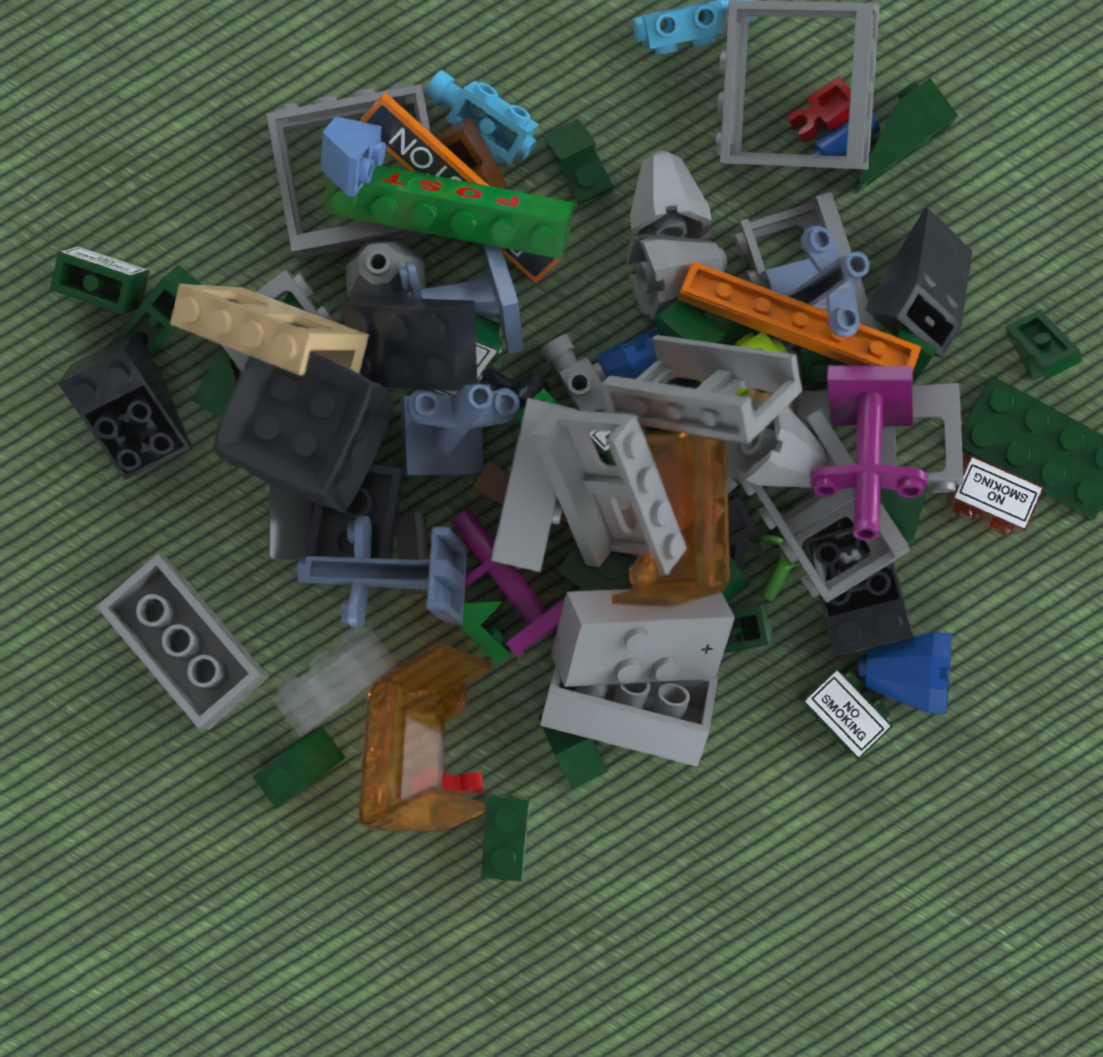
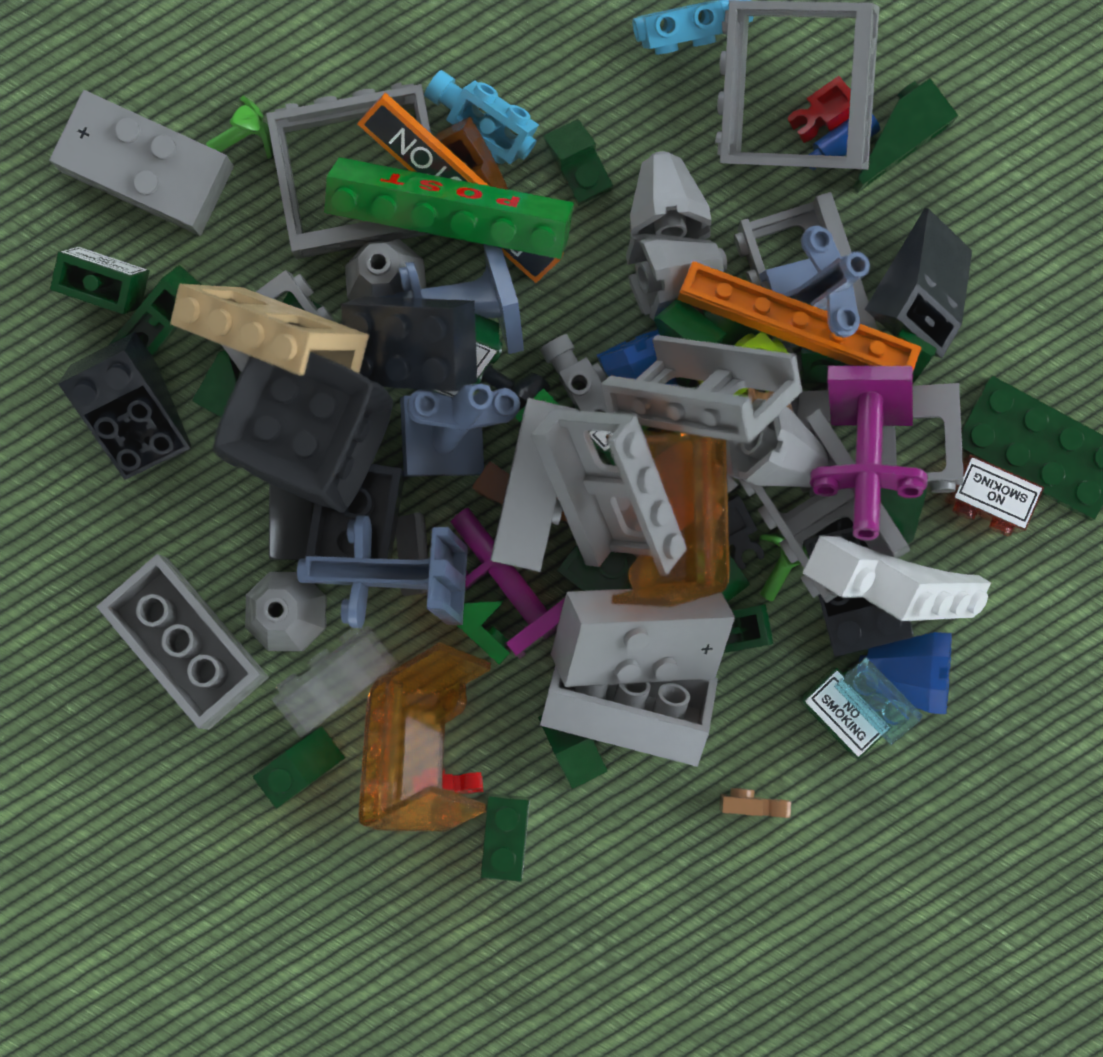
medium blue slope [320,116,386,197] -> none
dark green slope [1006,310,1082,380] -> none
none -> light grey brick [49,89,234,236]
none -> bright green plant [206,96,273,159]
none -> light grey cone [245,572,327,652]
none -> medium nougat plate [719,788,791,818]
none -> white arch [803,536,991,621]
none -> clear light blue plate [834,657,923,745]

